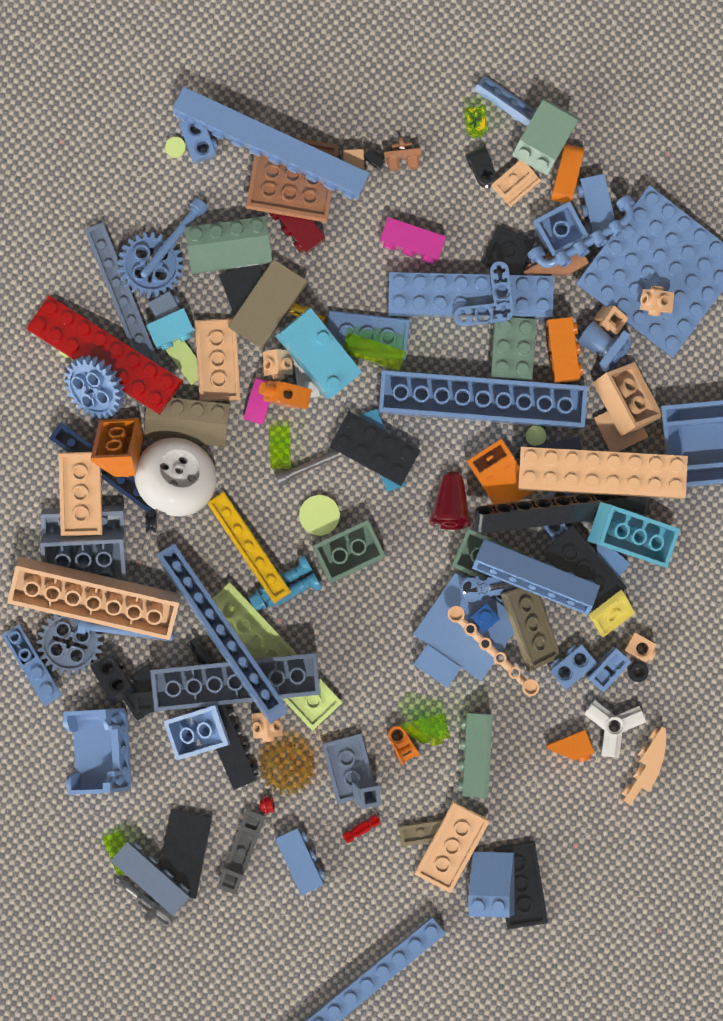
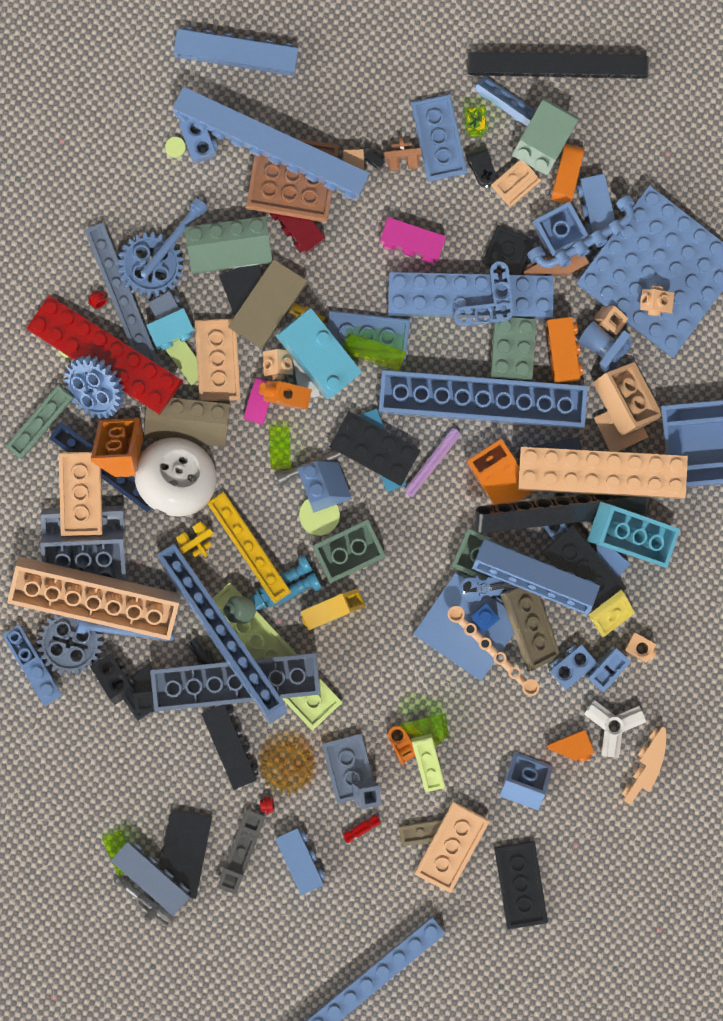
medium blue windscreen [62,708,131,795] -> none
black bush [145,514,157,533] -> none
medium blue slope [163,705,230,760] -> none
light nougat brick [252,713,283,742] -> none
medium blue brick [413,644,461,688] -> none
dark red cone [429,471,471,530] -> none
sand green slope [458,713,493,798] -> none
medium blue slope [469,851,515,918] -> none
yellowish green tile [525,426,546,446] -> none
black plate [628,662,649,682] -> none
none -> sand green tile [6,384,74,460]
none -> red plate [88,291,108,309]
none -> medium blue brick [174,27,299,76]
none -> yellow hips [176,521,214,558]
none -> sand green head [224,596,256,624]
none -> medium blue slope [297,461,352,513]
none -> yellow slope [301,588,366,630]
none -> lavender axle [405,428,461,497]
none -> medium blue tile [410,94,467,182]
none -> yellowish green tile [411,734,445,792]
none -> black beam [467,52,649,79]
none -> medium blue slope [500,752,553,810]

